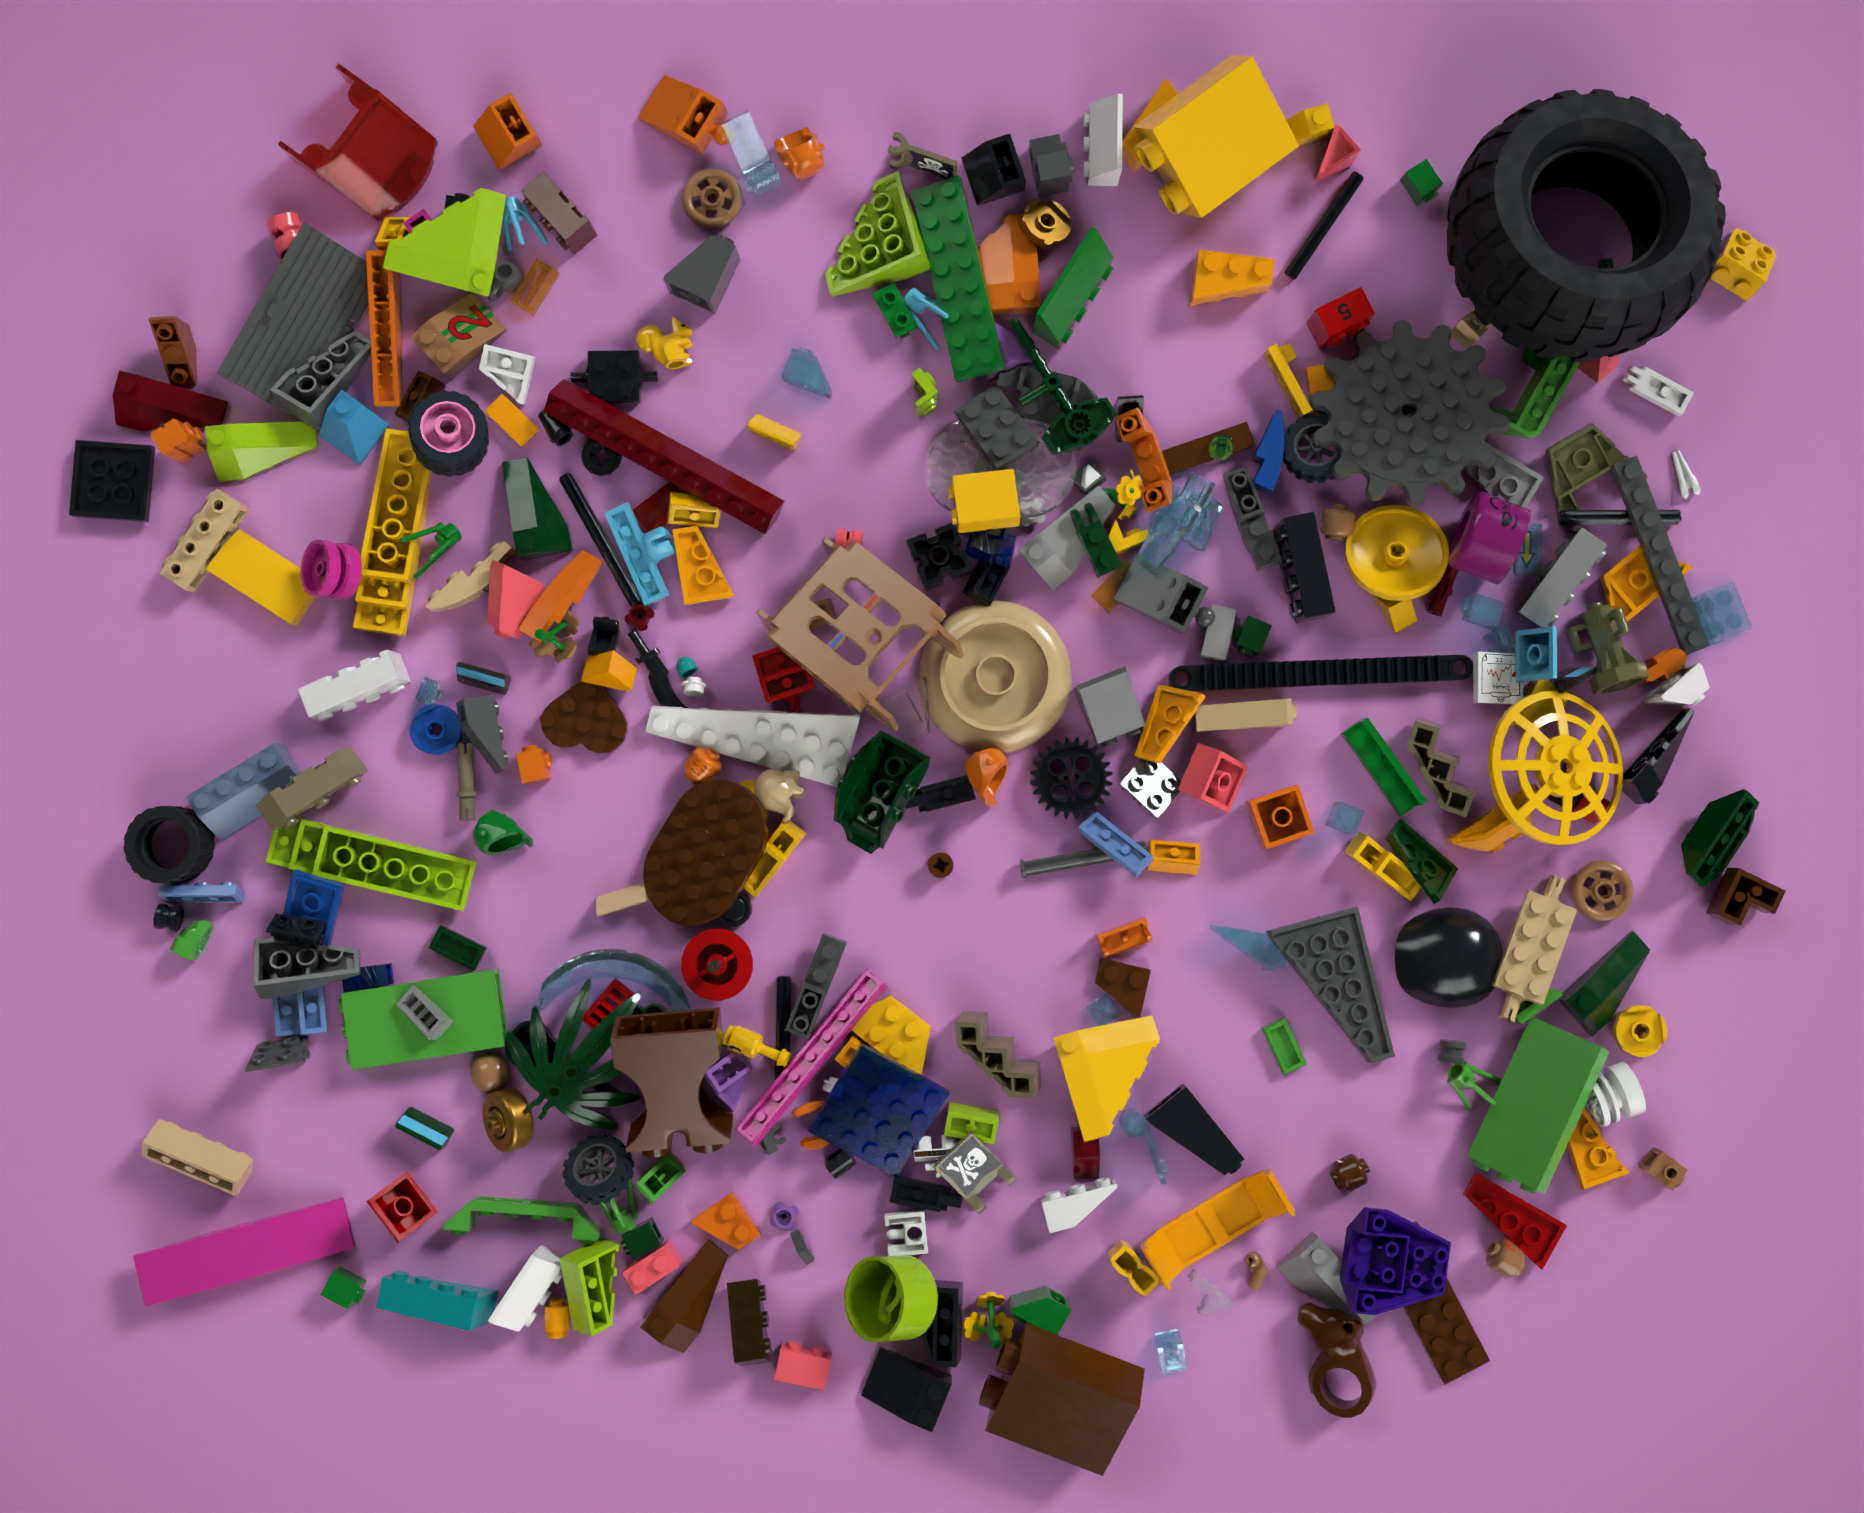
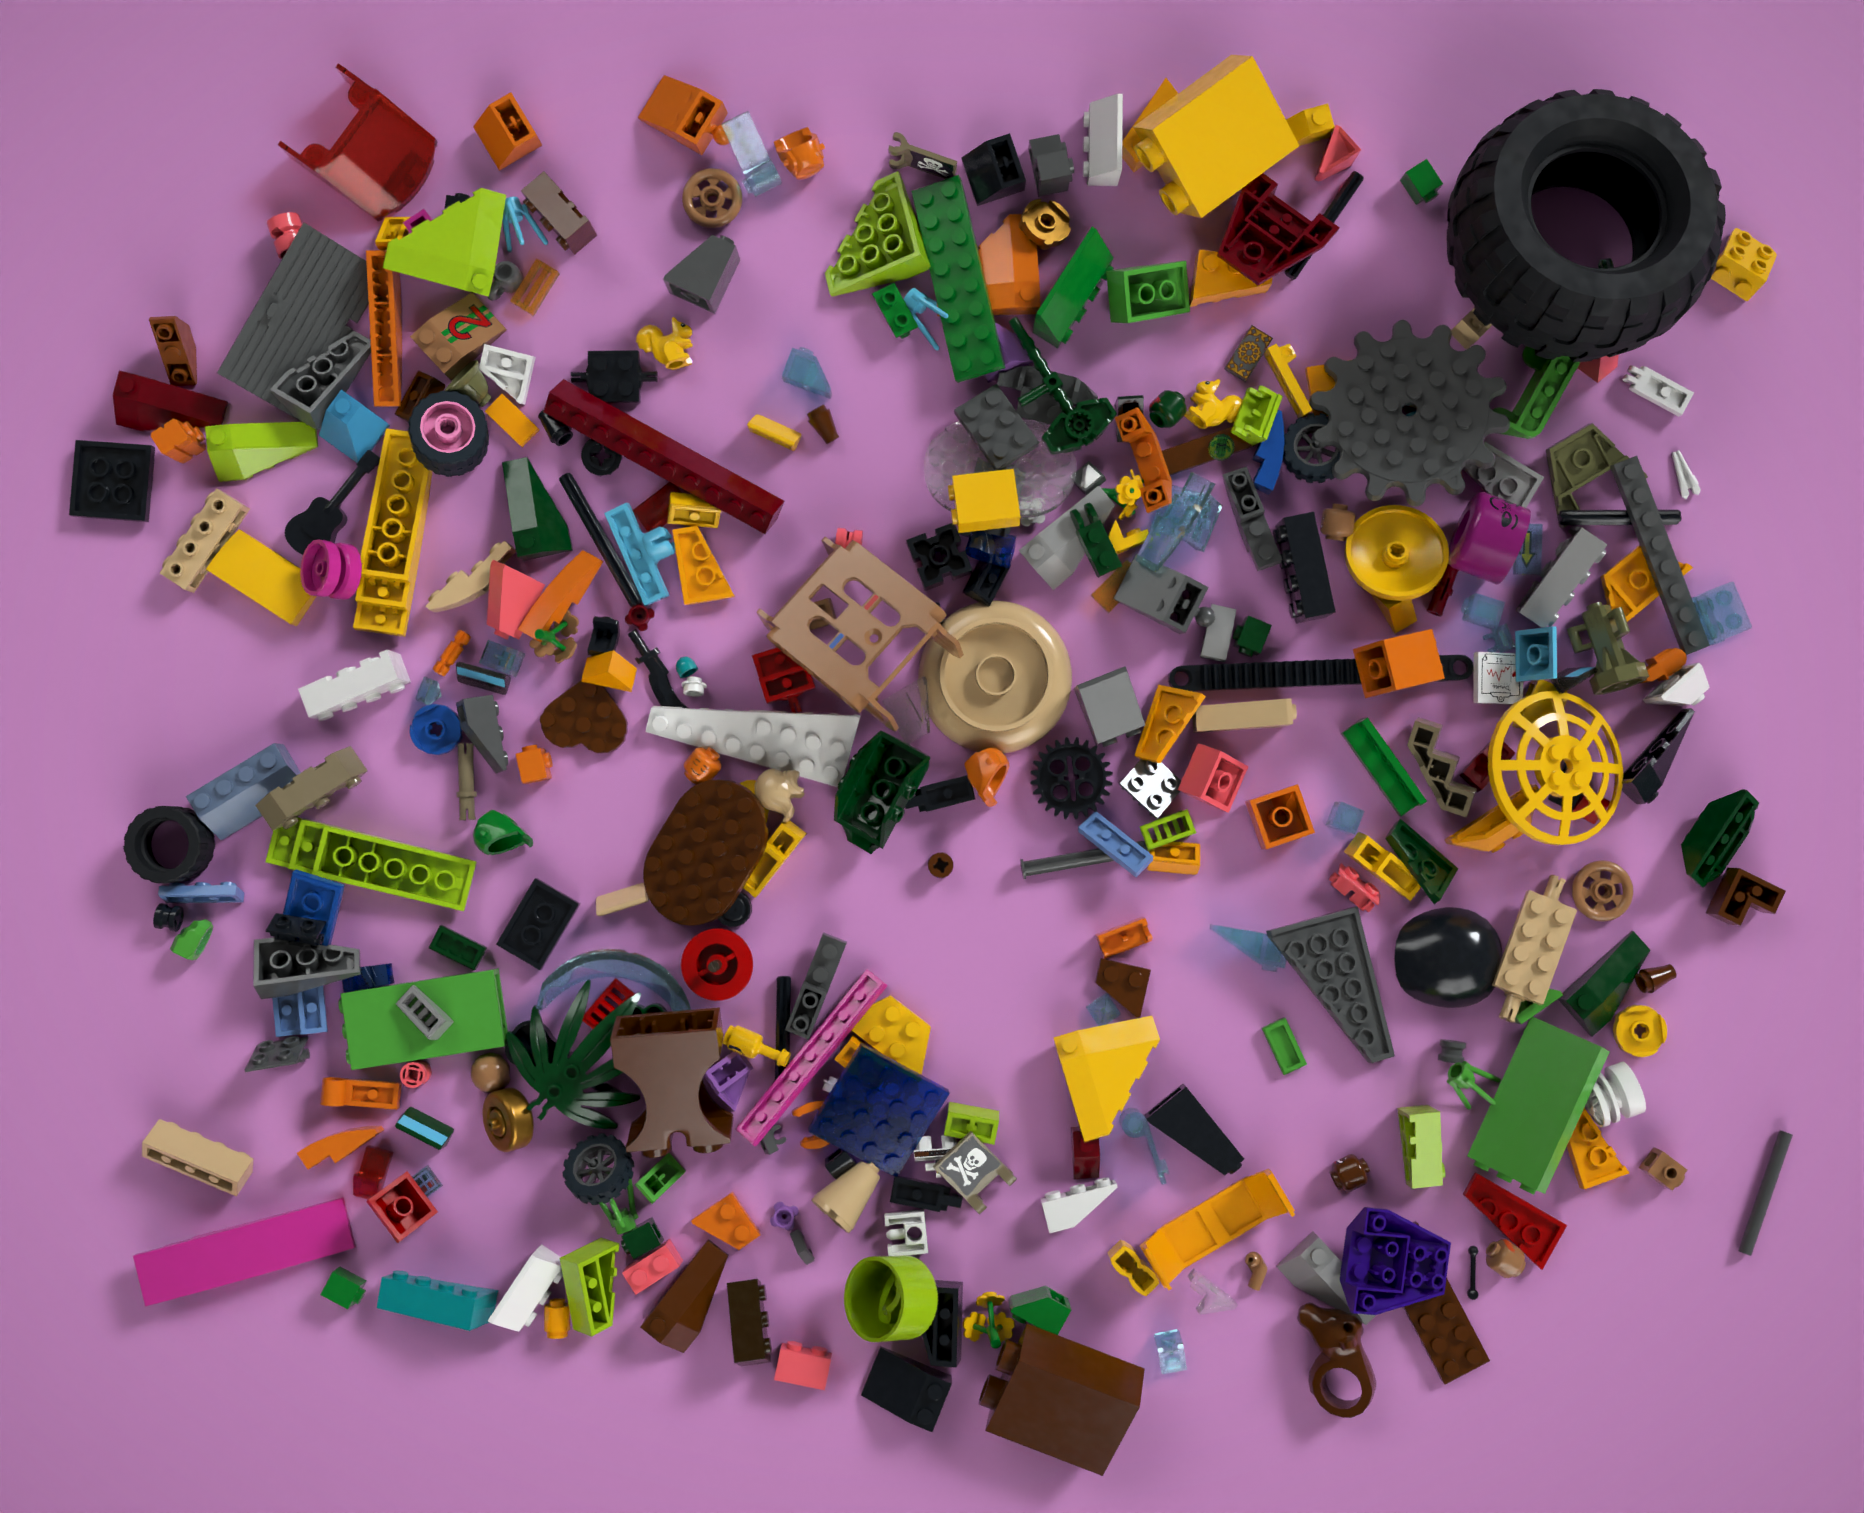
green plant [400,522,462,579] -> none
bright green slope [443,1196,602,1244] -> none
lime bracket [911,367,938,417] -> none
dark tan brick [955,1011,1041,1098] -> none
red brick [1306,287,1375,349] -> none
none -> black piece [285,450,380,555]
none -> orange slope [297,1126,384,1170]
none -> orange plate [320,1077,402,1110]
none -> clear red slope [353,1145,394,1200]
none -> coral wheel [400,1060,432,1088]
none -> clear light blue tile [412,1165,443,1197]
none -> orange axle [433,630,471,676]
none -> olive hat [444,360,491,407]
none -> clear light blue slope [479,640,525,677]
none -> black plate [496,878,581,970]
none -> reddish brown cone [807,405,839,444]
none -> tan cone [811,1160,880,1234]
none -> bright green slope [1106,261,1190,323]
none -> lime slope [1139,809,1196,851]
none -> dark green head [1149,390,1187,428]
none -> yellow animal [1184,379,1242,429]
none -> dark red wedge [1217,173,1340,285]
none -> tile [1225,325,1273,382]
none -> lime hinge [1231,385,1283,446]
none -> coral hinge [1329,863,1380,912]
none -> orange slope [1353,629,1445,698]
none -> lime wedge [1397,1105,1445,1189]
none -> dark red slope [1459,742,1515,792]
none -> black hinge [1467,1246,1479,1300]
none -> reddish brown cone [1635,964,1677,993]
none -> dark grey piece [1738,1130,1793,1256]

